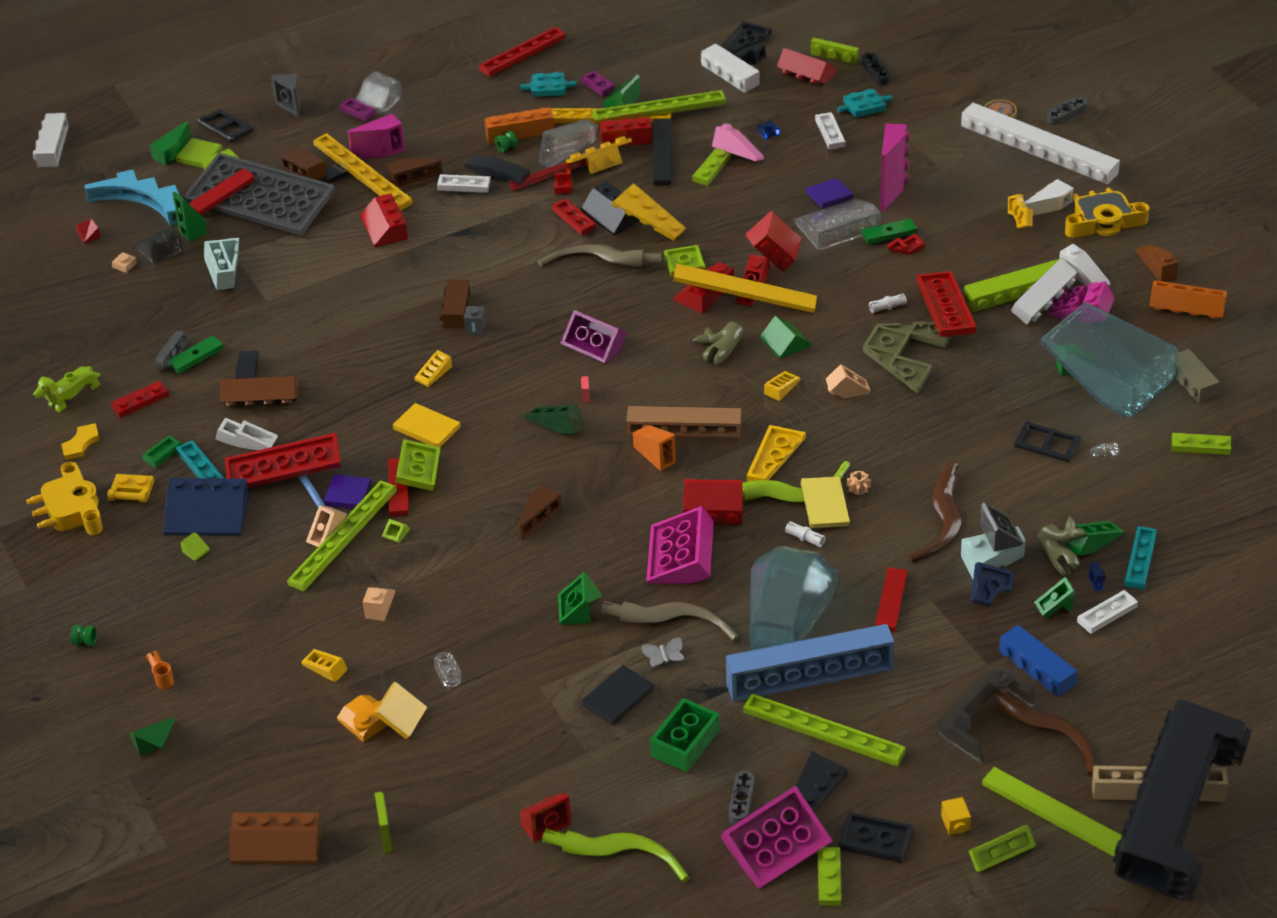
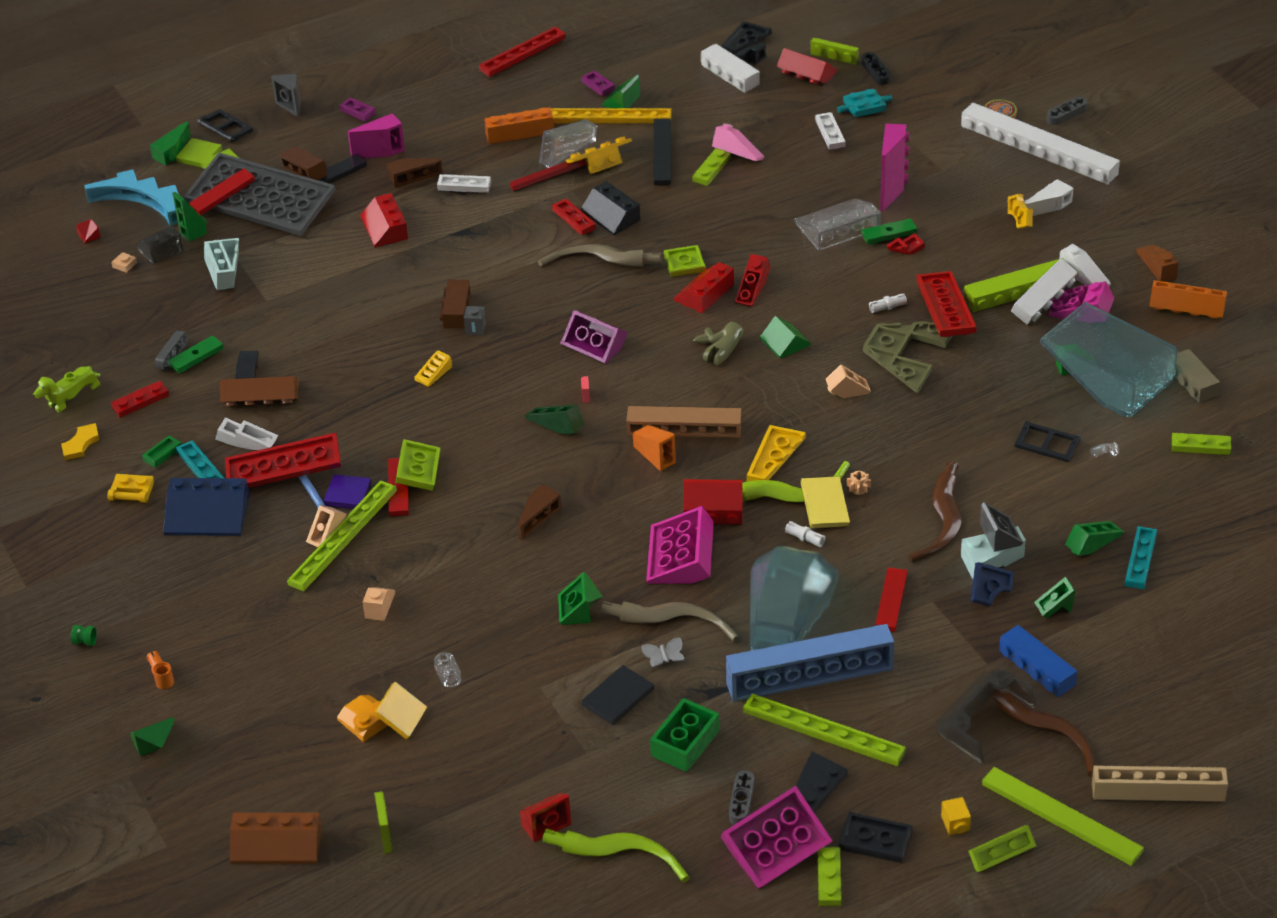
yellow piece [26,462,103,535] -> none
white brick [33,113,69,167] -> none
lime slope [181,532,210,561] -> none
yellow slope [301,649,347,682] -> none
yellow tile [313,133,413,211] -> none
clear slope [357,71,402,114] -> none
lime slope [382,519,410,543] -> none
yellow tile [393,403,461,447] -> none
black slope [464,155,530,185] -> none
green wheel [495,131,518,153] -> none
teal plate [520,72,576,97] -> none
red slope [554,168,572,194] -> none
lime tile [592,90,726,125] -> none
red slope [599,117,652,147] -> none
yellow wing [611,183,686,241] -> none
yellow tile [673,264,817,313] -> none
red slope [745,211,802,273] -> none
clear blue plate [757,120,780,139] -> none
yellow slope [764,371,801,401] -> none
dark purple tile [806,178,853,209] -> none
olive piece [1037,516,1086,577] -> none
yellow piece [1065,188,1149,238] -> none
white plate [1077,590,1138,634] -> none
clear blue plate [1089,562,1106,591] -> none
black piece [1112,700,1252,900] -> none

